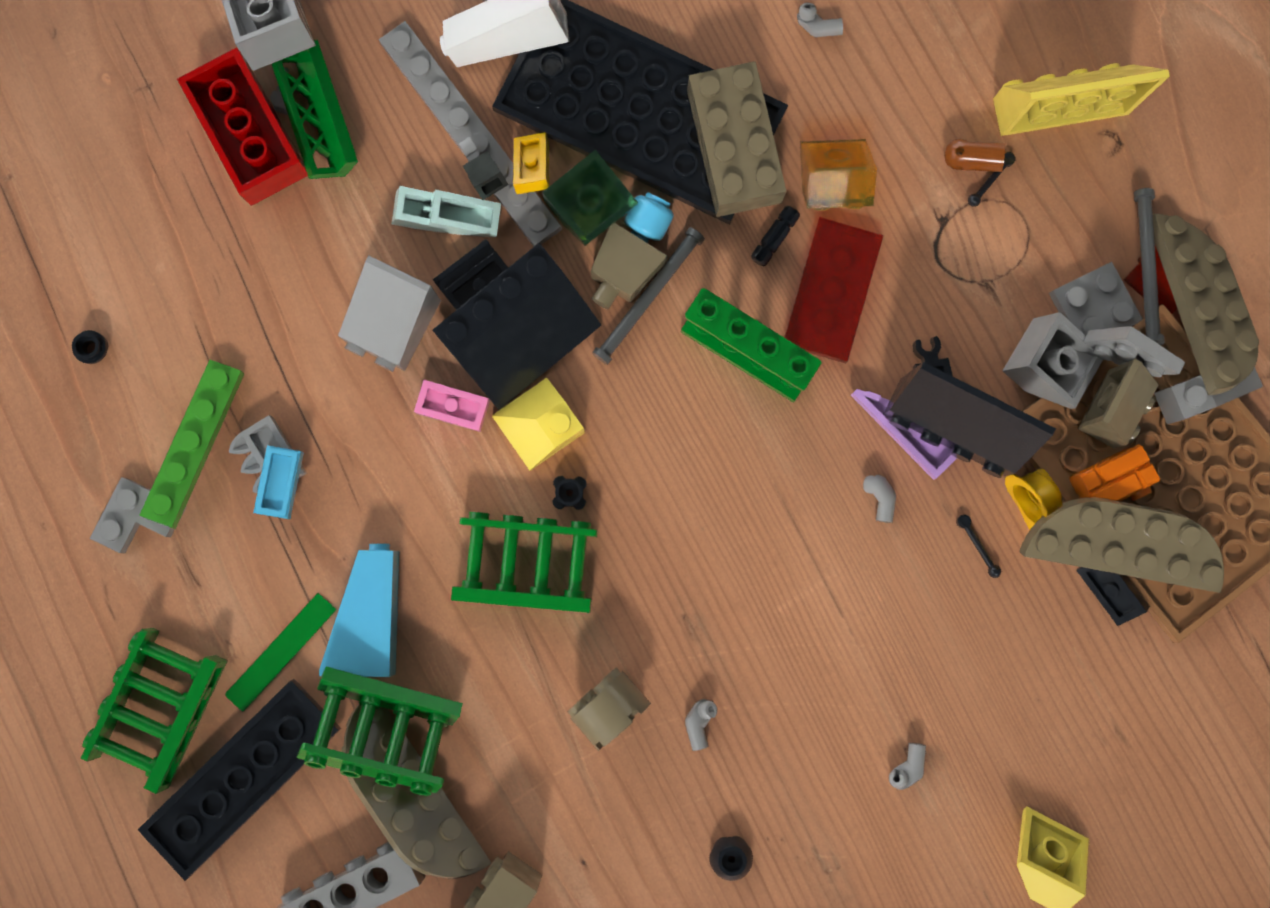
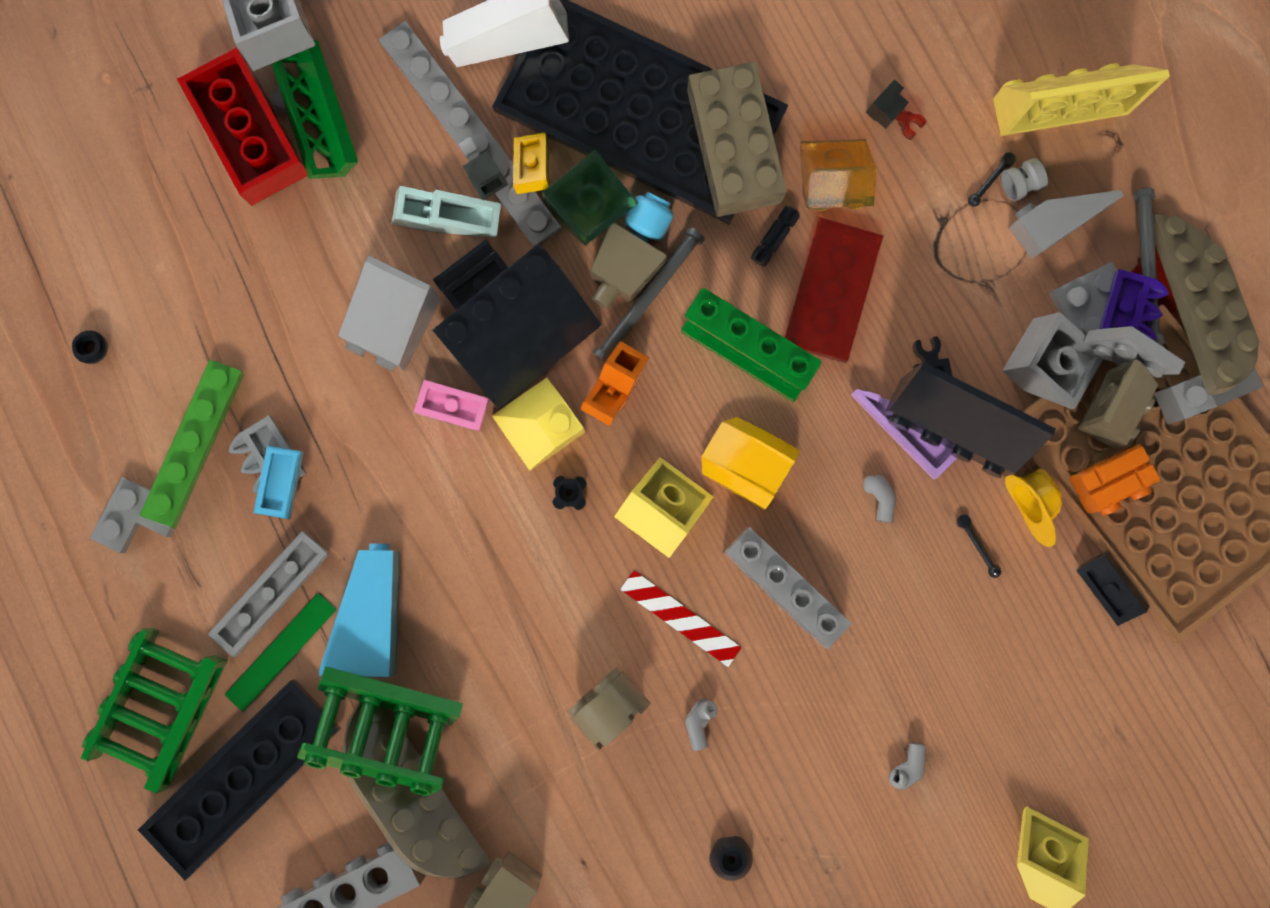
green fence [451,512,598,613] -> none
light grey arm [797,3,843,37] -> none
dark orange piece [944,139,1006,172] -> none
dark tan plate [1019,497,1224,593] -> none
none -> light grey plate [208,531,330,657]
none -> orange brick [581,341,650,426]
none -> light yellow slope [614,457,714,558]
none -> sticker [620,571,742,667]
none -> yellow slope [701,417,800,510]
none -> light grey brick [723,527,852,649]
none -> pearl dark grey piece [866,79,927,140]
none -> light grey wheel [1001,158,1048,202]
none -> light grey slope [1009,190,1124,259]
none -> dark purple plate [1099,269,1169,340]

